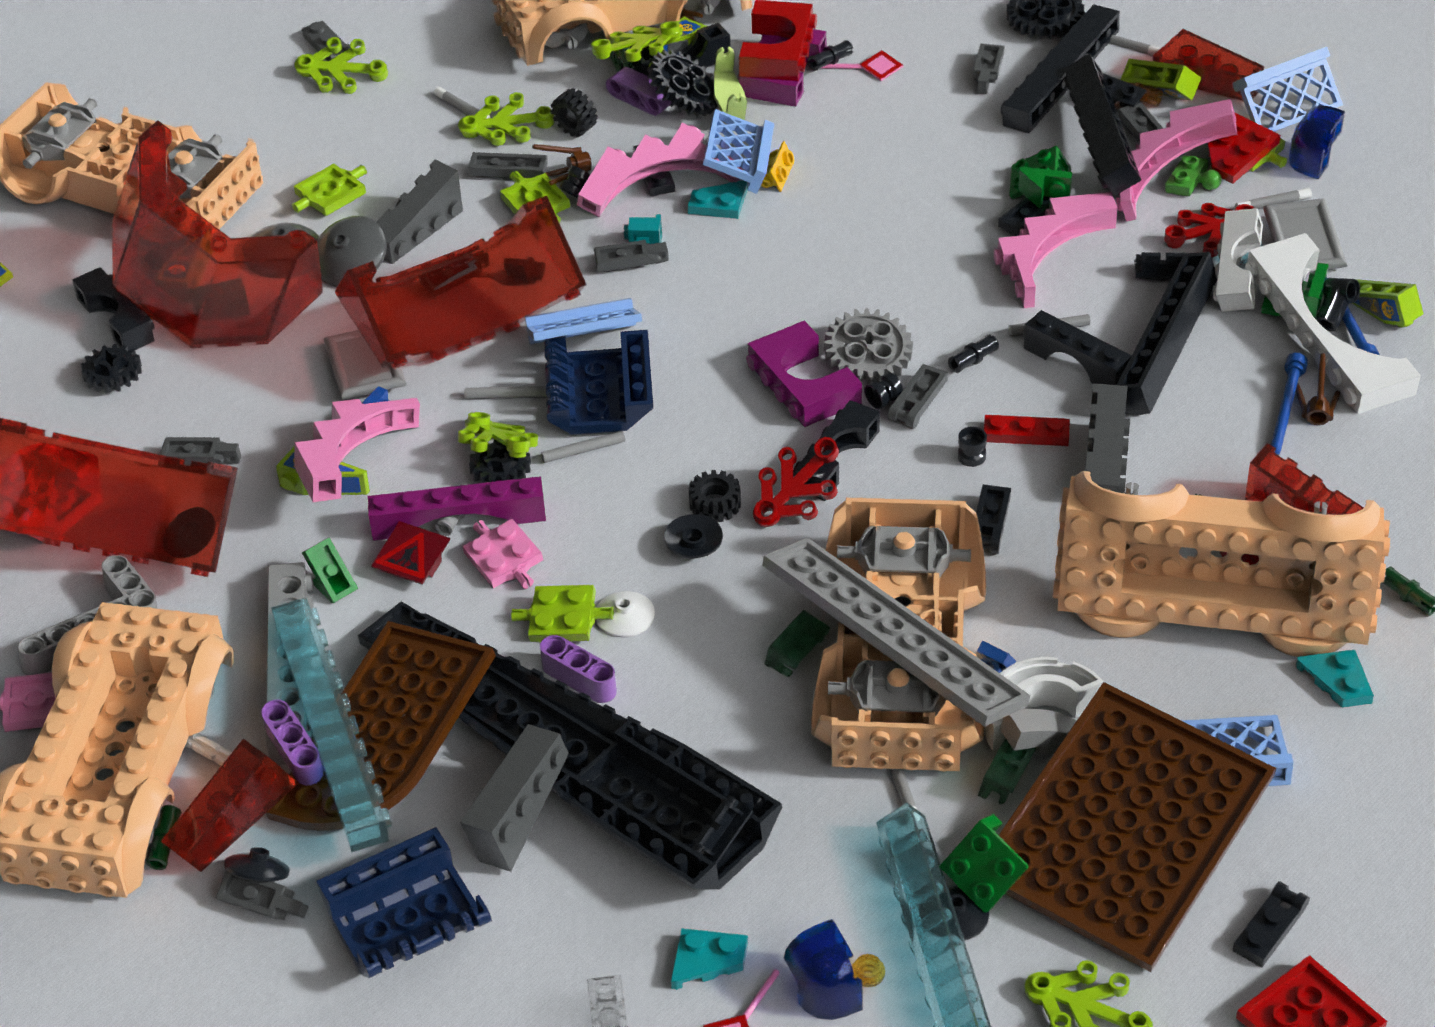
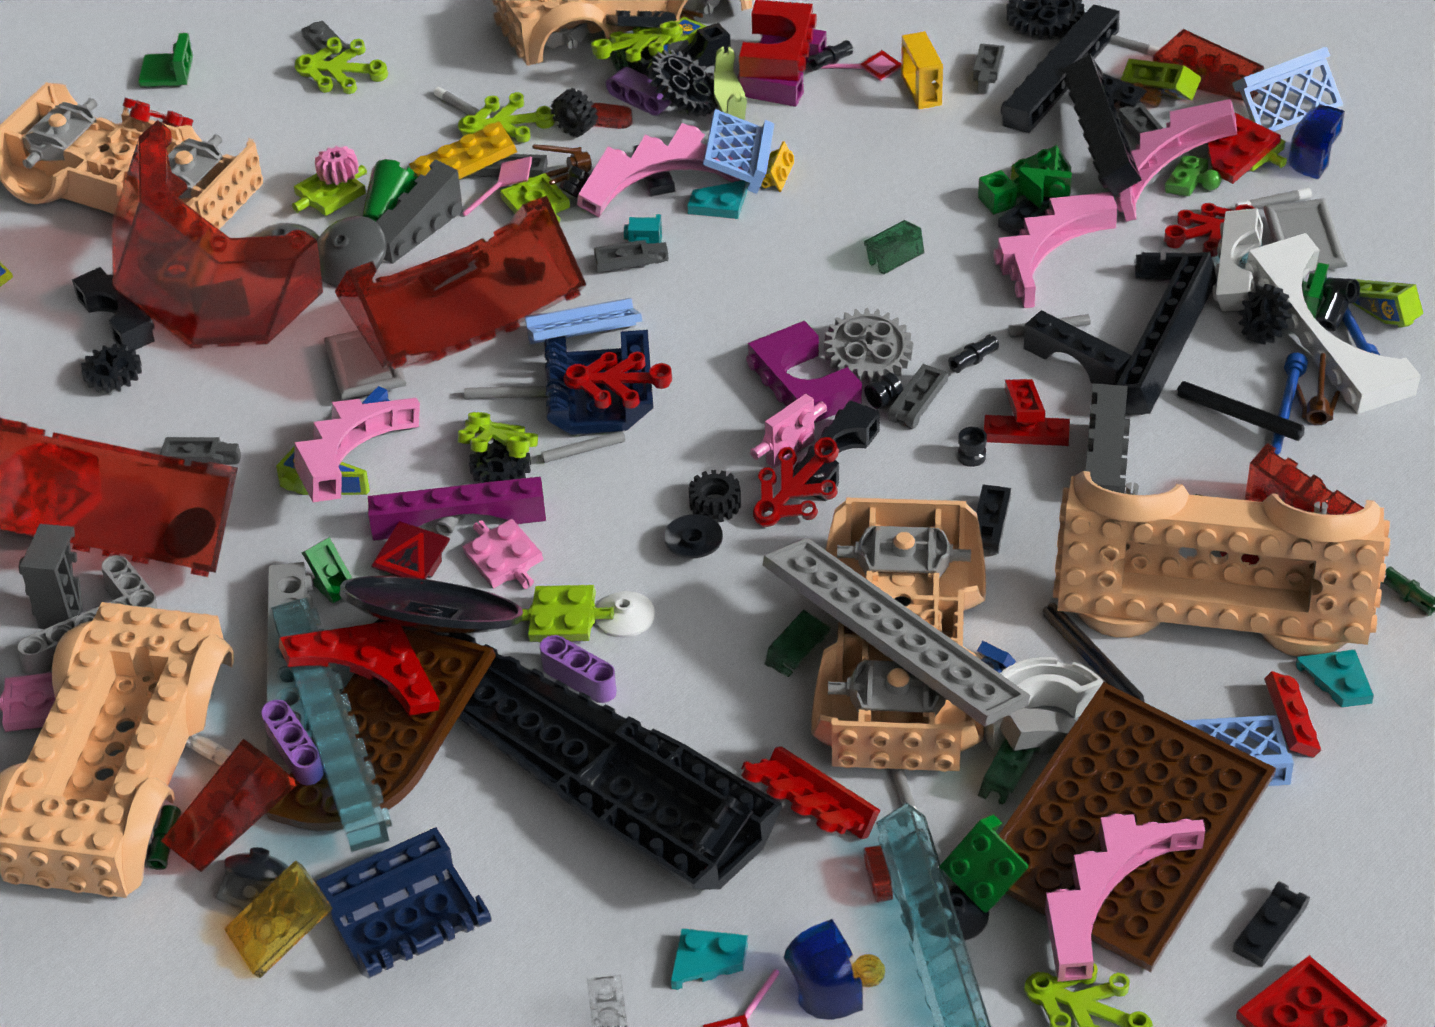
dark grey wedge [460,724,569,872] -> none
none -> dark grey wedge [19,524,82,629]
none -> red plant [122,97,194,127]
none -> green bracket [138,33,193,87]
none -> clear yellow plate [224,860,333,978]
none -> red plate [279,621,440,716]
none -> bright pink gear [315,145,359,185]
none -> black dish [339,576,523,636]
none -> green cone [362,159,418,222]
none -> yellow plate [409,121,517,179]
none -> bright pink piece [463,157,532,216]
none -> red plant [564,352,673,409]
none -> clear red beam [592,103,633,129]
none -> black hinge [606,10,677,27]
none -> red fence [741,746,880,839]
none -> bright pink plate [750,394,827,468]
none -> clear red beam [863,845,893,903]
none -> clear green hinge [864,220,925,274]
none -> yellow window [901,31,943,110]
none -> green brick [978,170,1017,215]
none -> red plate [1004,379,1045,425]
none -> black axle [1042,602,1145,702]
none -> bright pink arch [1045,814,1205,982]
none -> black axle [1177,381,1305,441]
none -> black gear [1238,284,1292,345]
none -> red plate [1264,671,1321,758]

